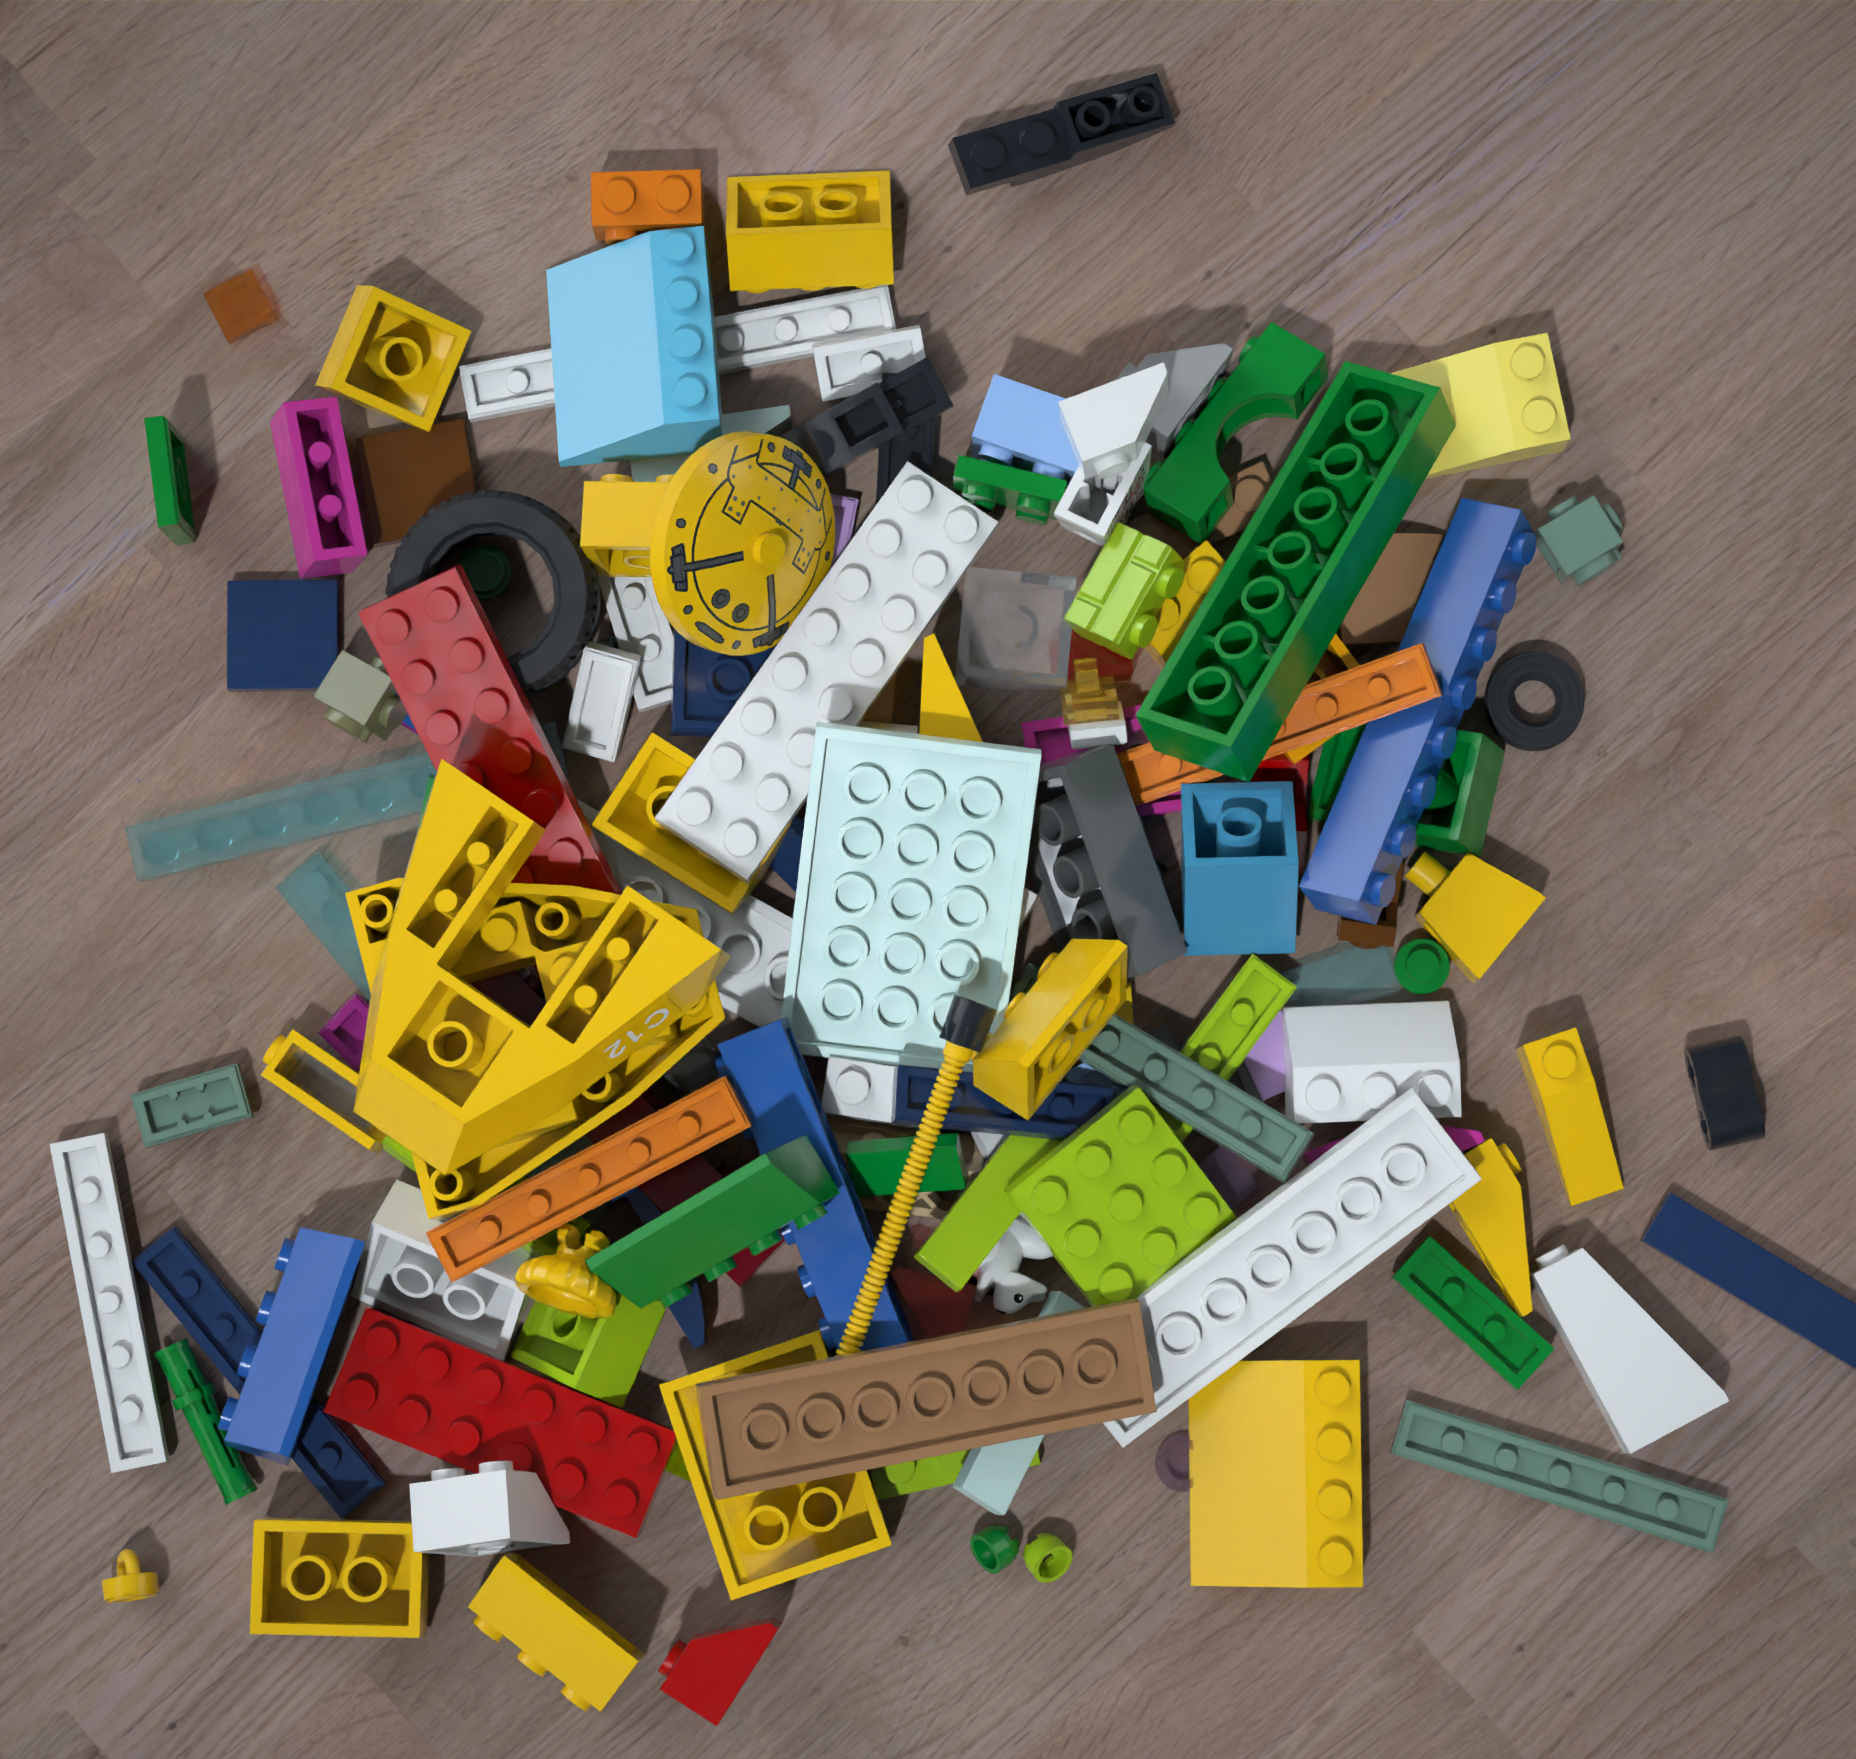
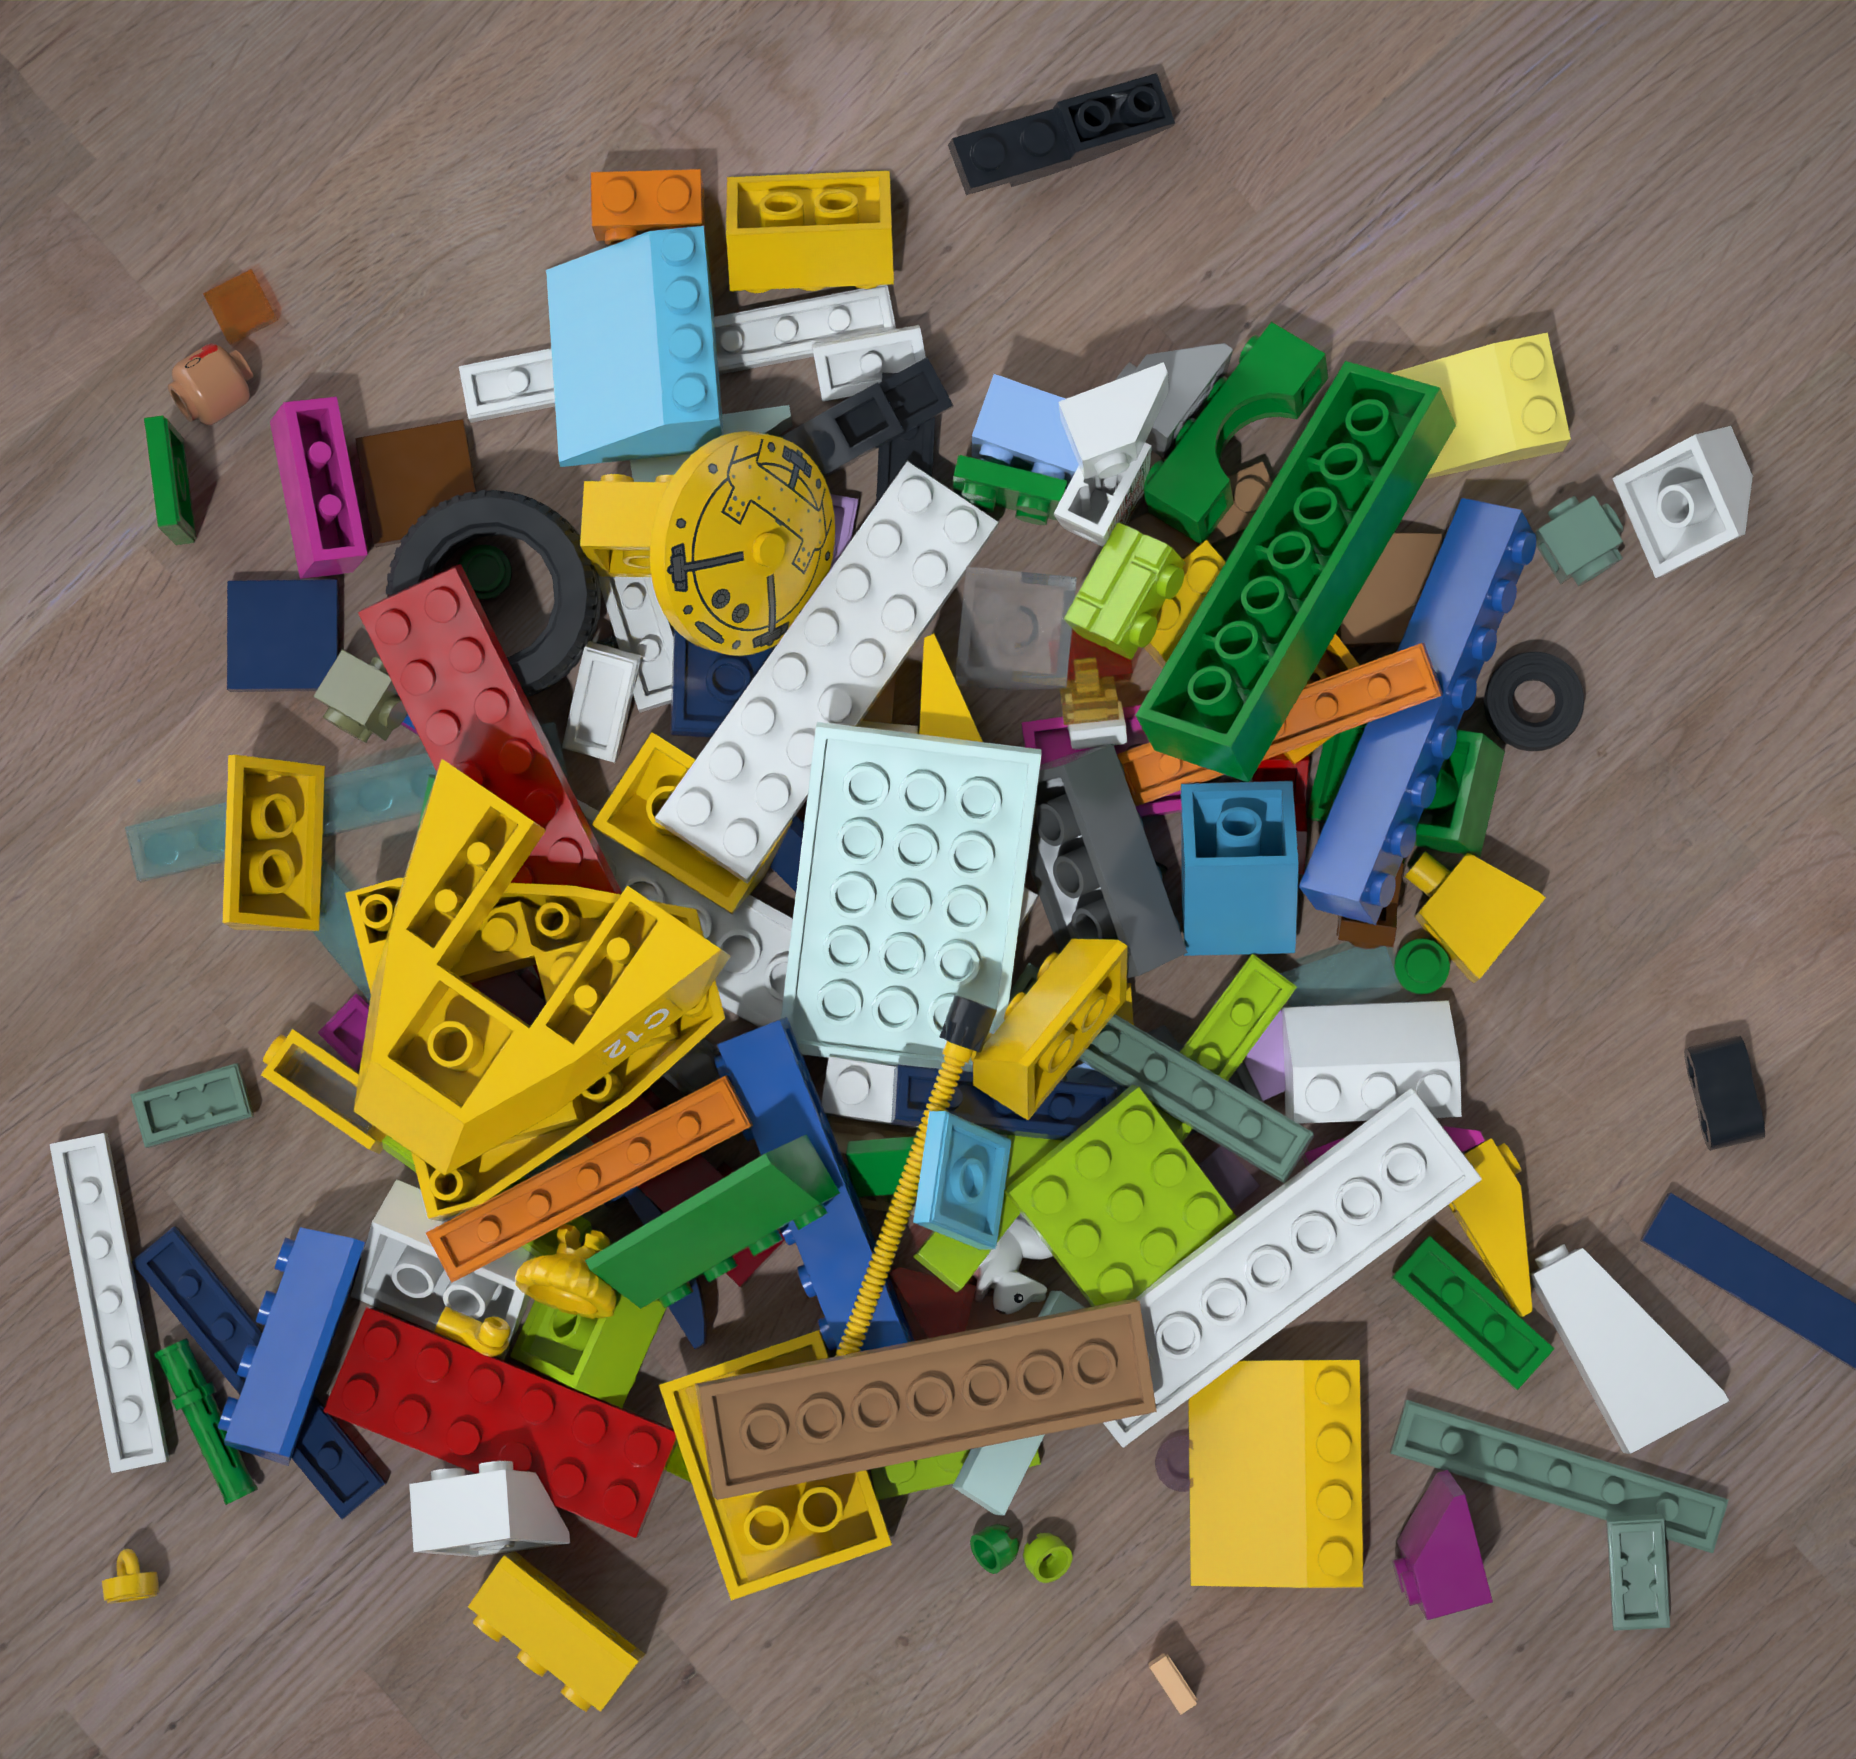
yellow brick [250,1518,430,1638] -> none
yellow slope [315,285,471,432] -> none
red slope [658,1617,782,1726] -> none
yellow slope [1516,1027,1624,1206] -> none
none -> nougat head [168,343,253,425]
none -> yellow slope [222,755,325,932]
none -> yellow arm [434,1307,511,1357]
none -> medium azure tile [913,1111,1011,1249]
none -> light nougat tile [1147,1653,1198,1715]
none -> magenta slope [1392,1470,1493,1620]
none -> sand green plate [1606,1514,1670,1631]
none -> white slope [1612,426,1753,578]

